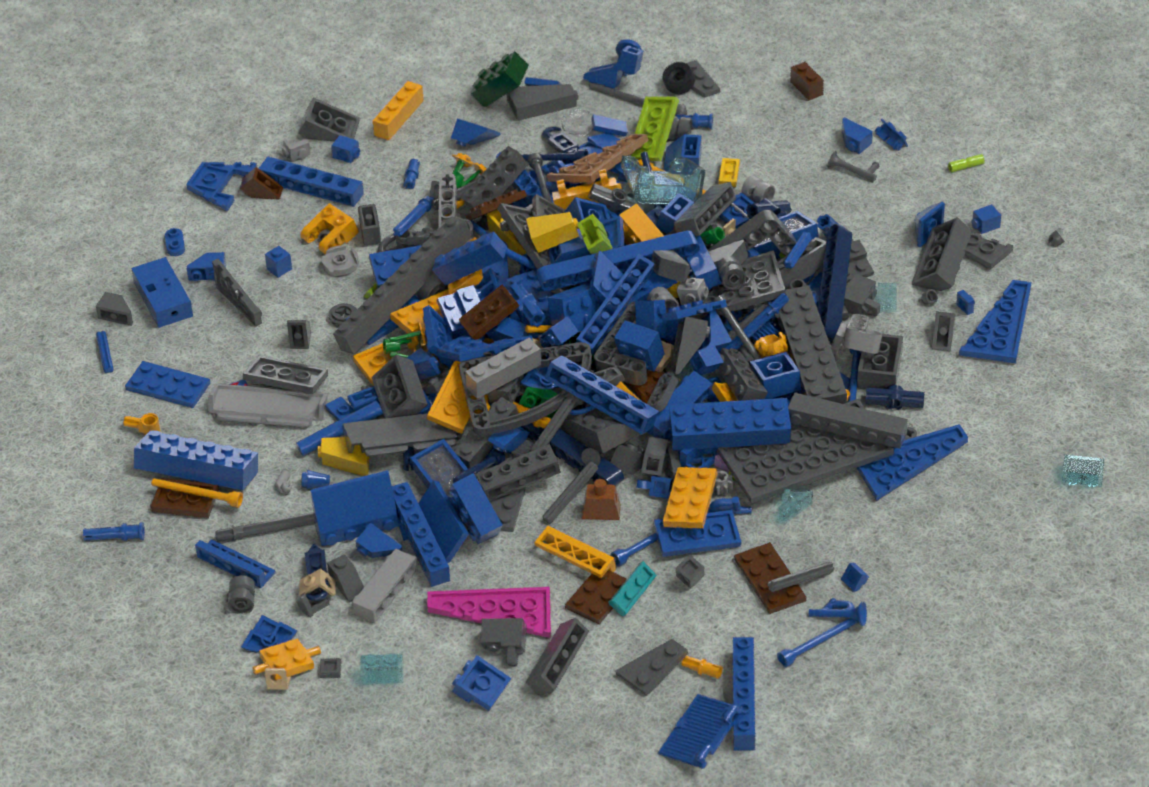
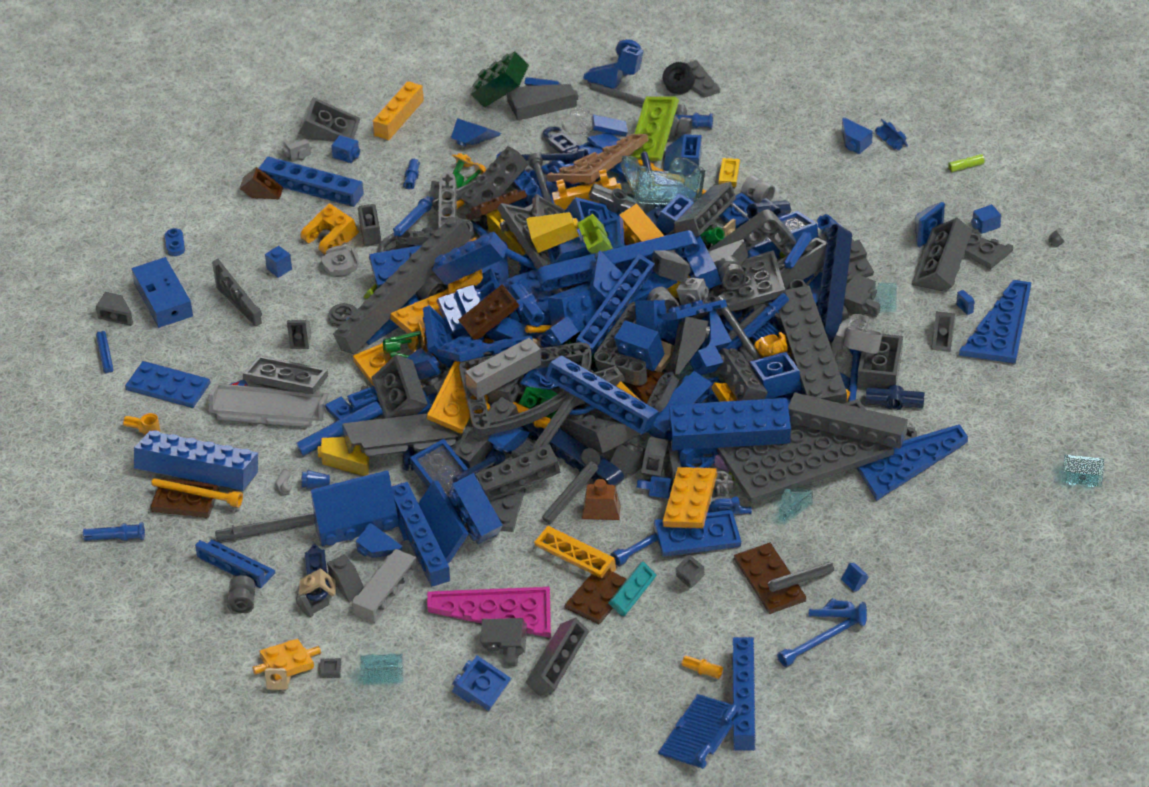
blue wing [186,162,257,211] -> none
blue slope [186,252,226,281] -> none
blue brick [241,615,298,652] -> none
dark grey wing [615,639,689,696] -> none
reddish brown brick [790,62,824,101] -> none
dark grey piece [827,151,880,182] -> none
dark grey hinge [921,289,938,305] -> none

